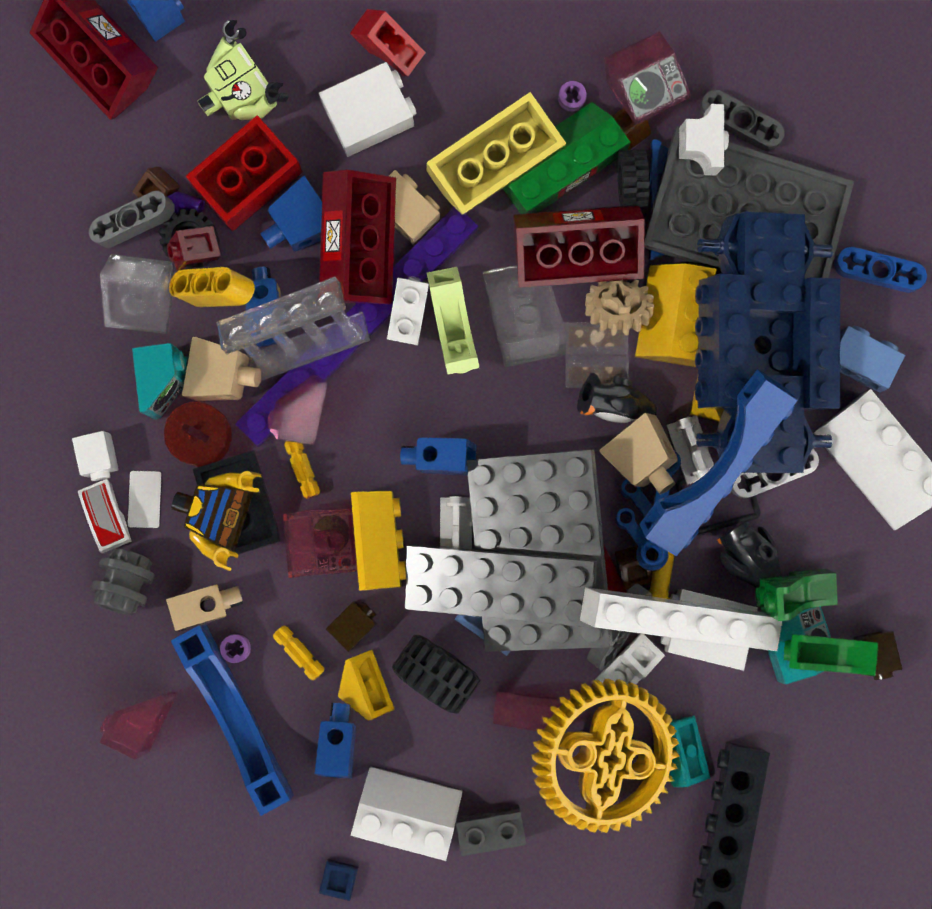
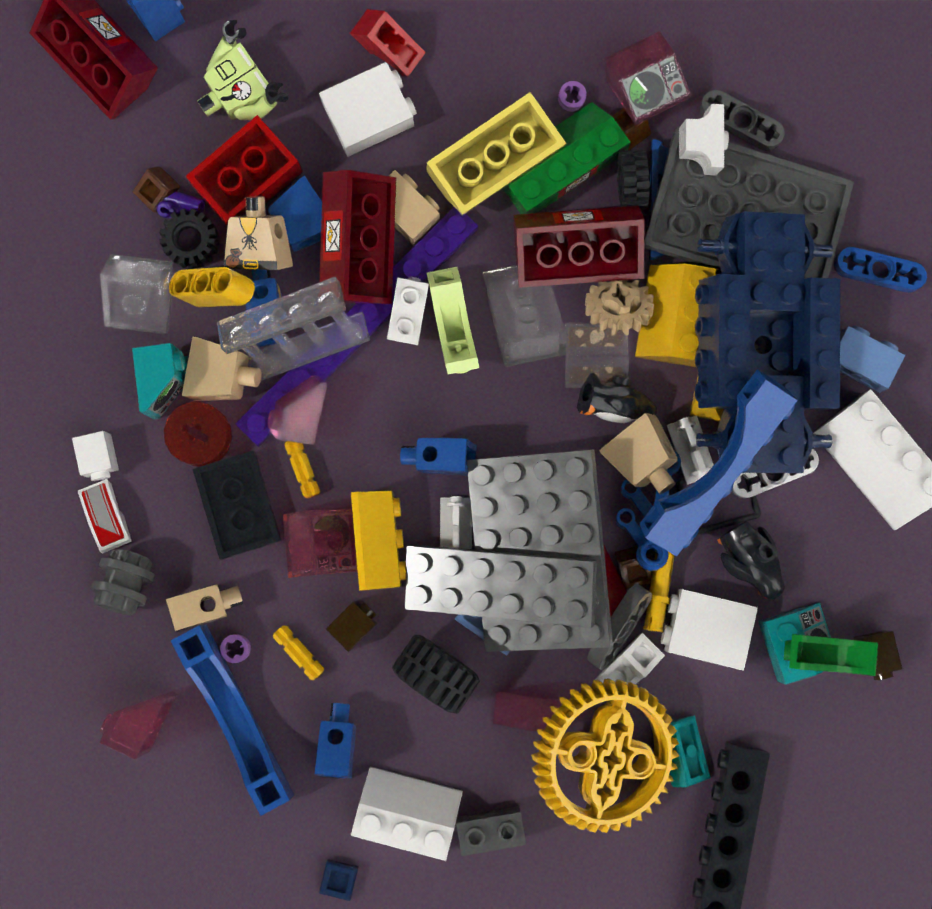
dark grey beam [89,191,174,248] -> none
white sticker [128,471,161,528] -> none
dark red bracket [167,226,221,271] -> none
torso [171,471,261,571] -> none
yellow slope [338,650,394,721] -> none
white brick [580,587,782,651] -> none
green arch [755,569,838,621] -> none
none -> tan torso [224,196,293,270]

